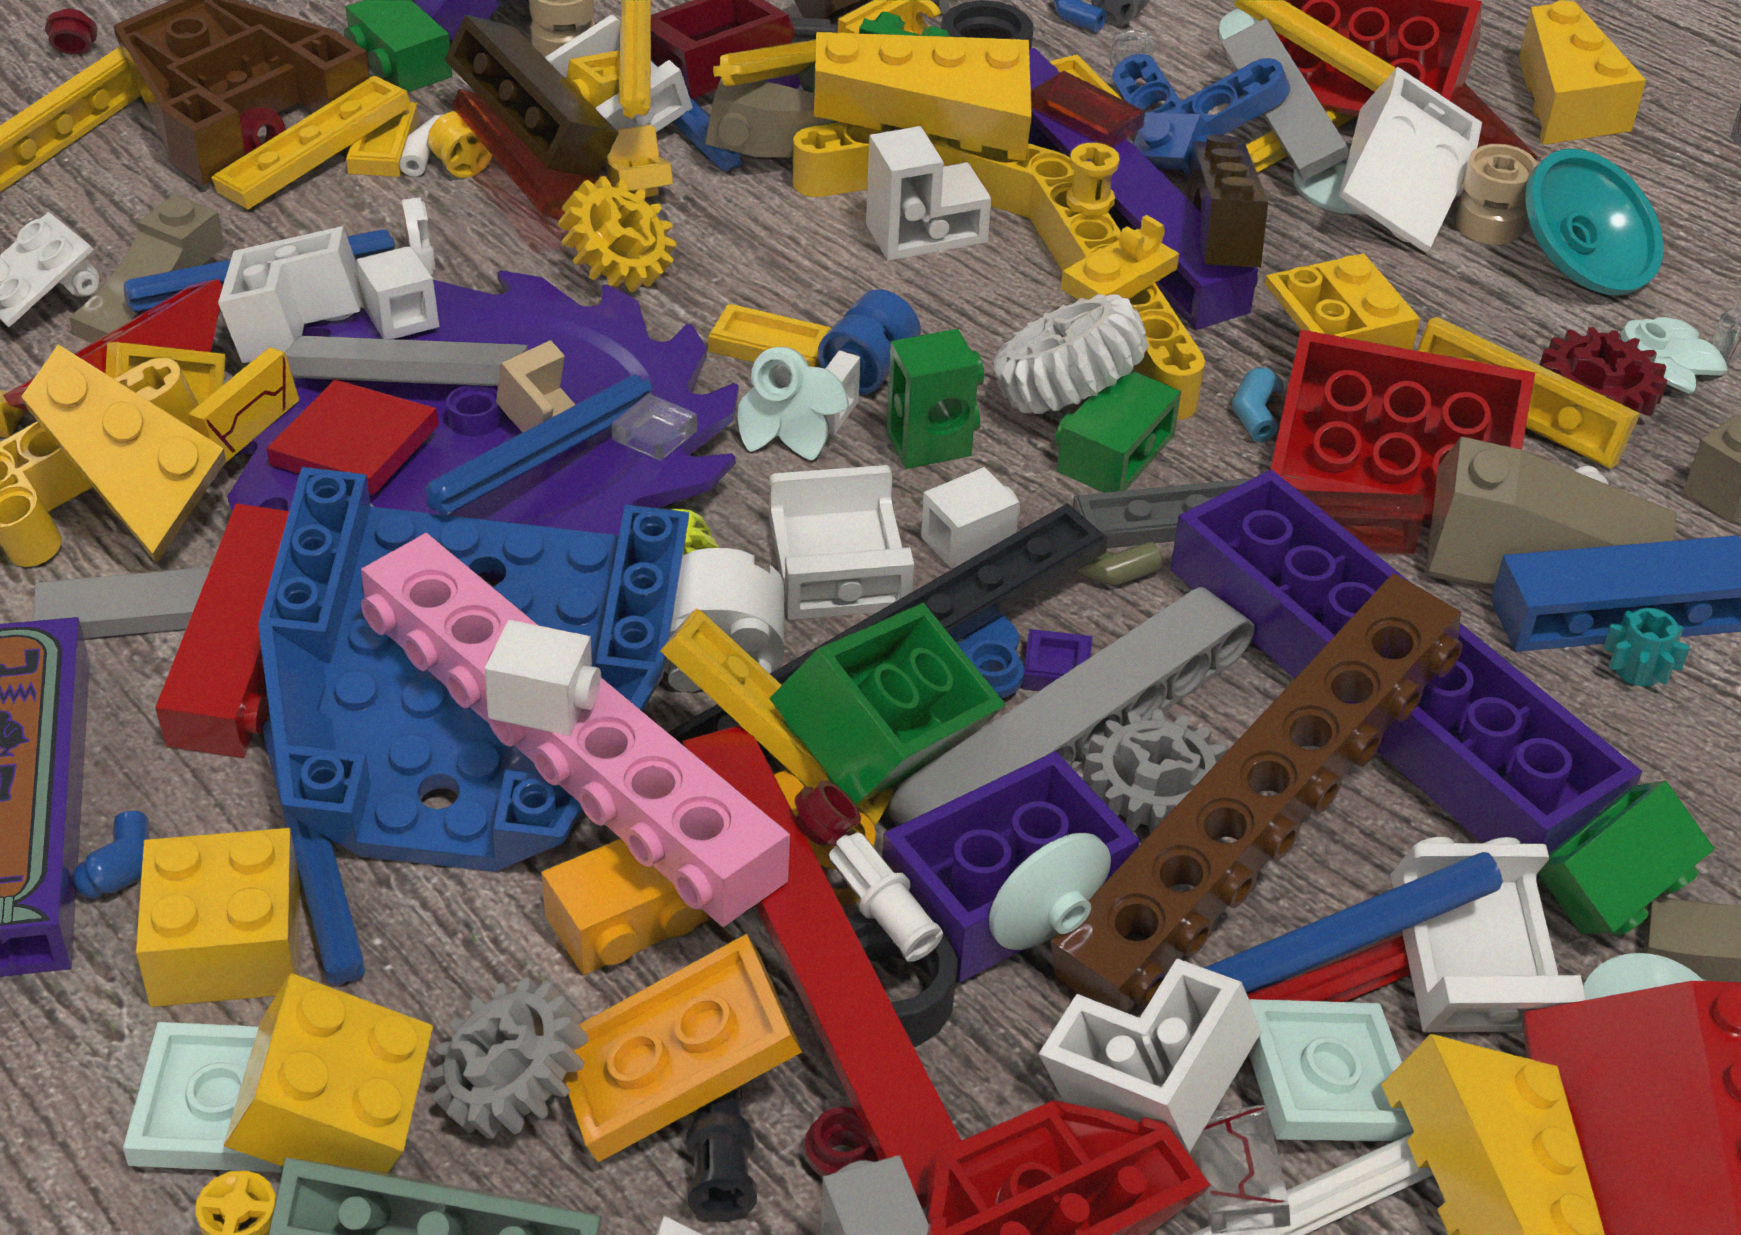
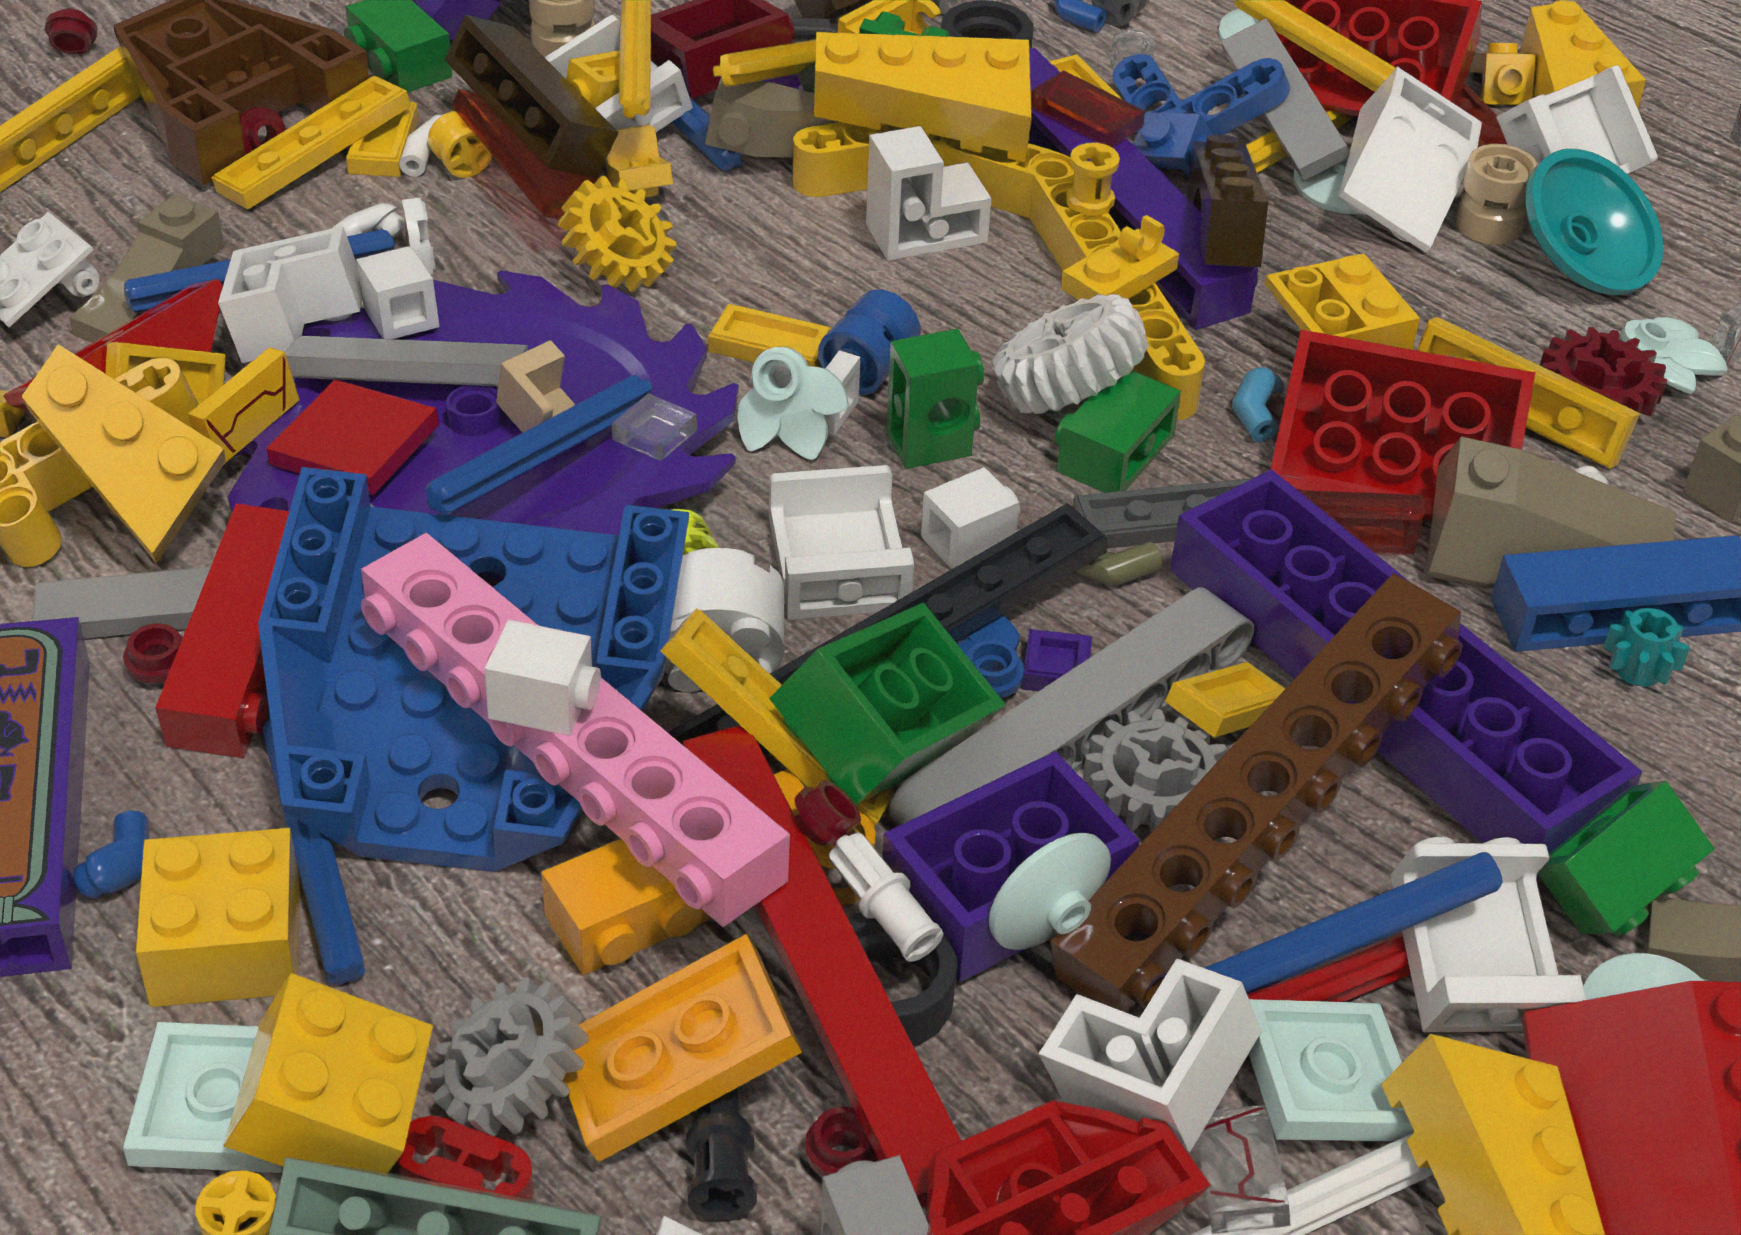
none -> dark red plate [123,623,183,683]
none -> white arm [331,202,405,239]
none -> red beam [396,1115,534,1200]
none -> yellow tile [1165,662,1285,738]
none -> yellow bracket [1470,42,1536,105]
none -> white panel [1496,65,1658,174]

